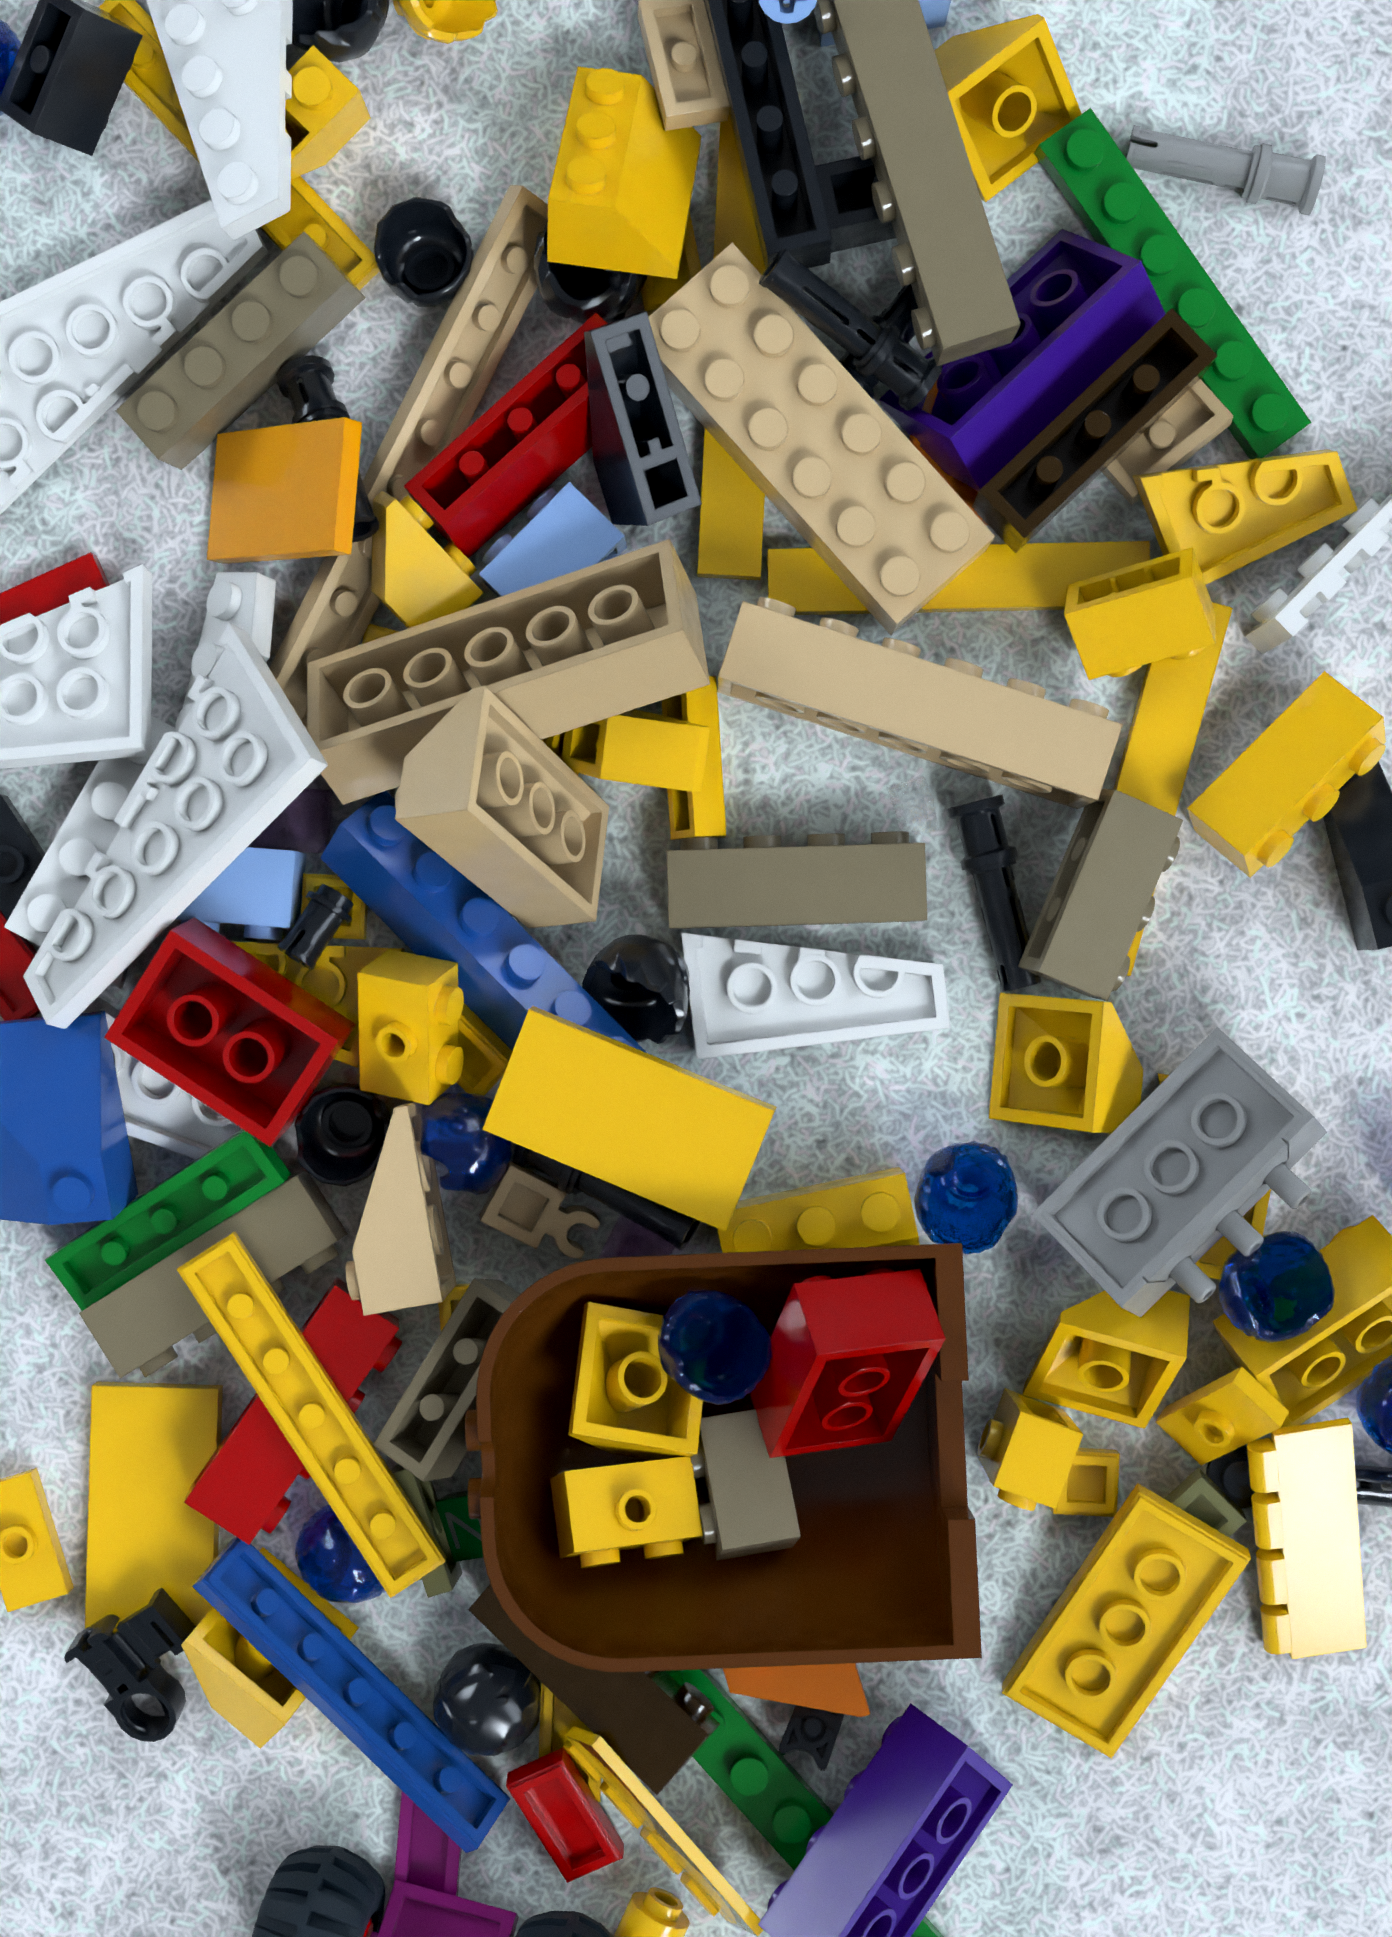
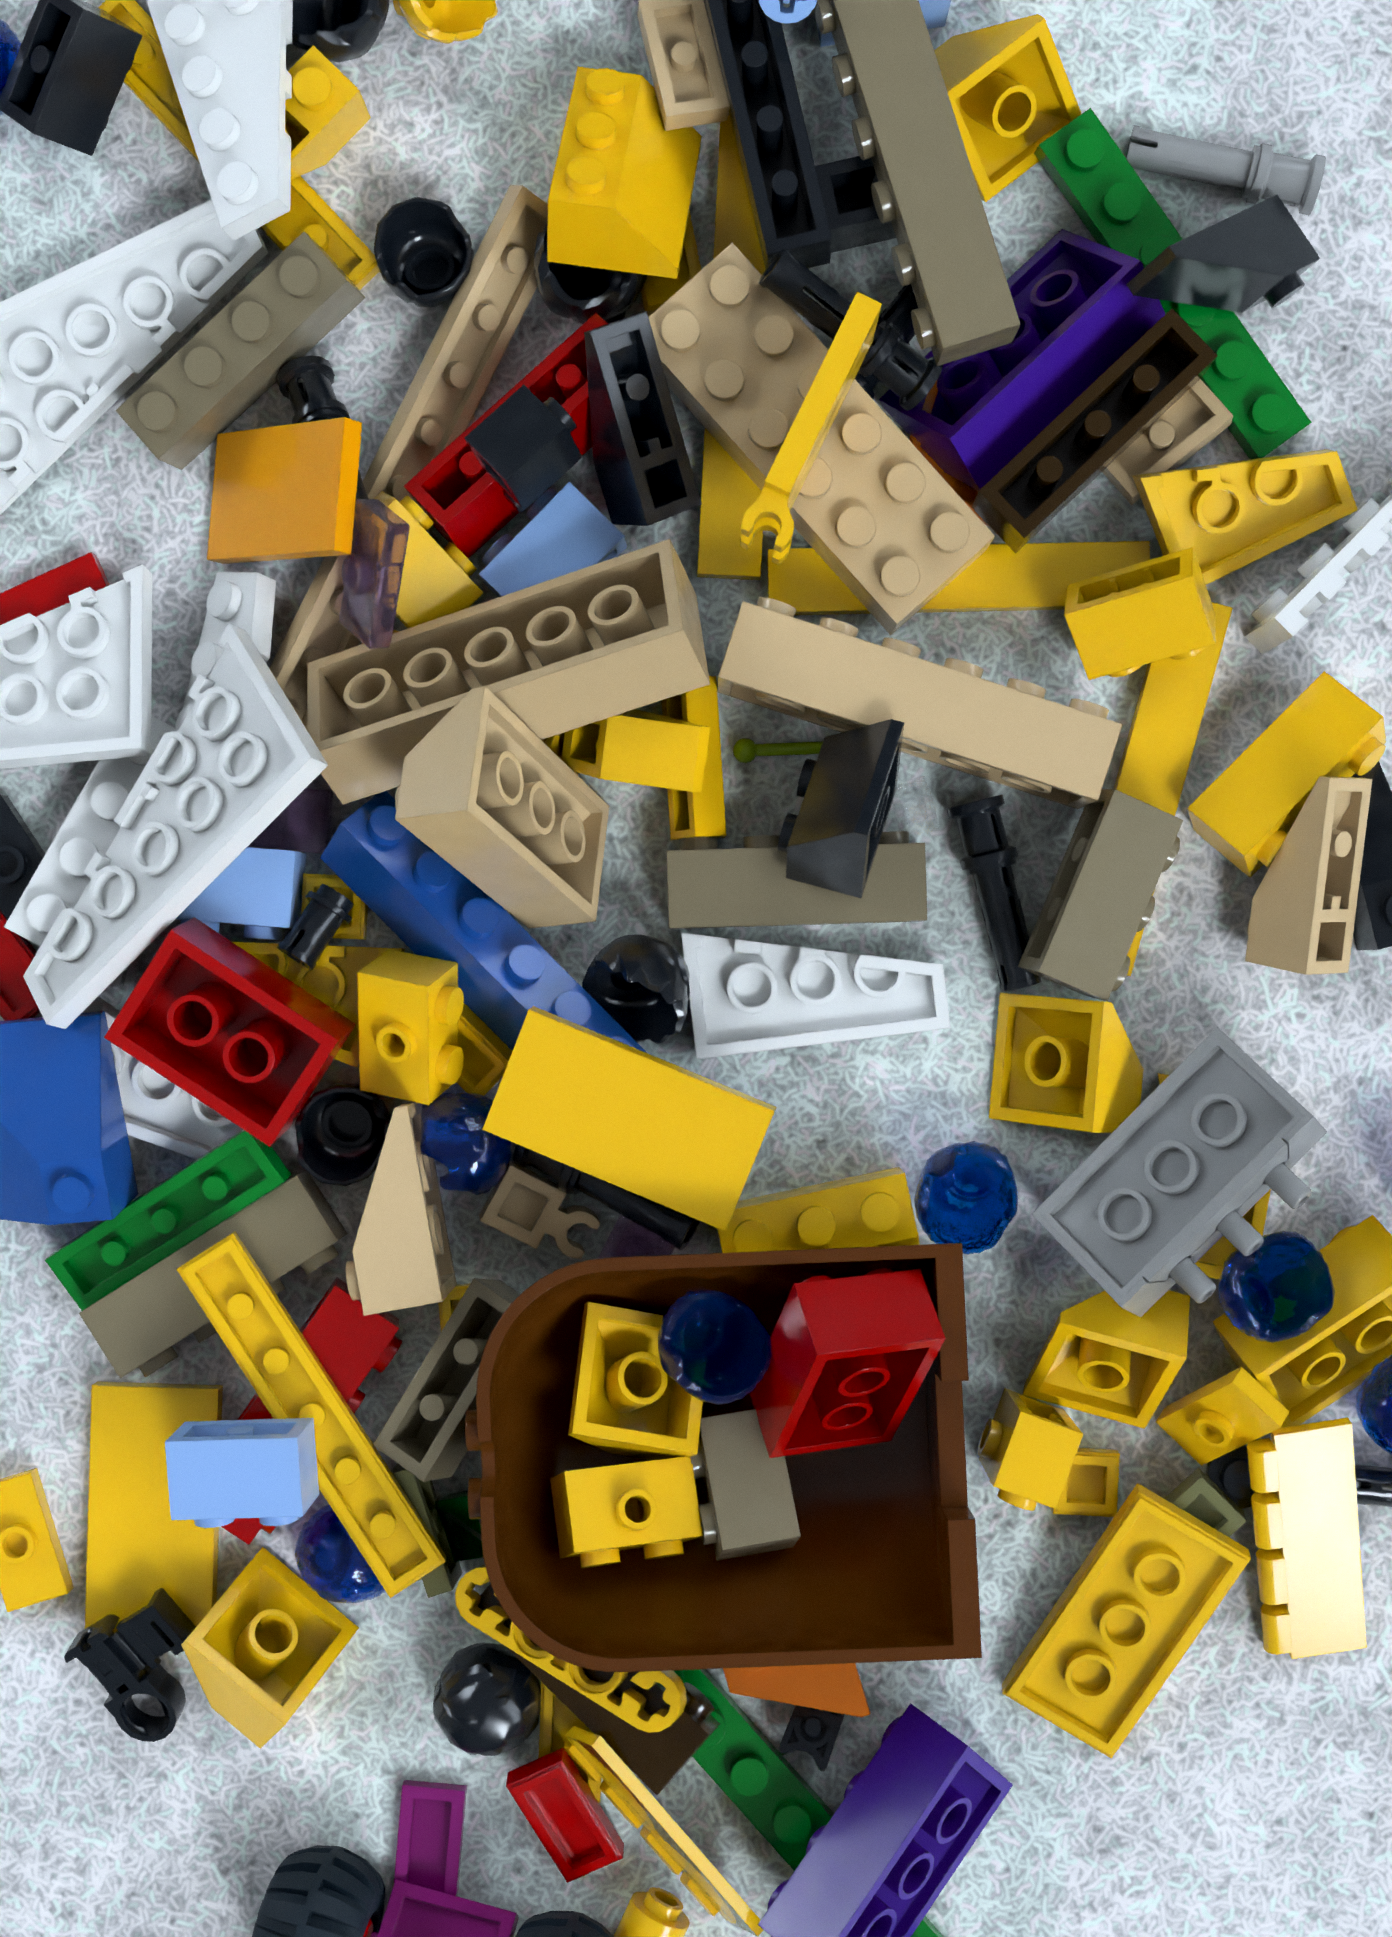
blue tile [192,1537,510,1853] -> none
none -> light blue brick [165,1418,319,1528]
none -> plate [339,499,410,649]
none -> yellow beam [455,1565,687,1733]
none -> black brick [464,385,582,513]
none -> lime hinge [733,738,823,763]
none -> yellow tile [740,292,882,565]
none -> black slope [778,719,904,898]
none -> black slope [1126,195,1320,313]
none -> tan slope [1245,776,1372,975]

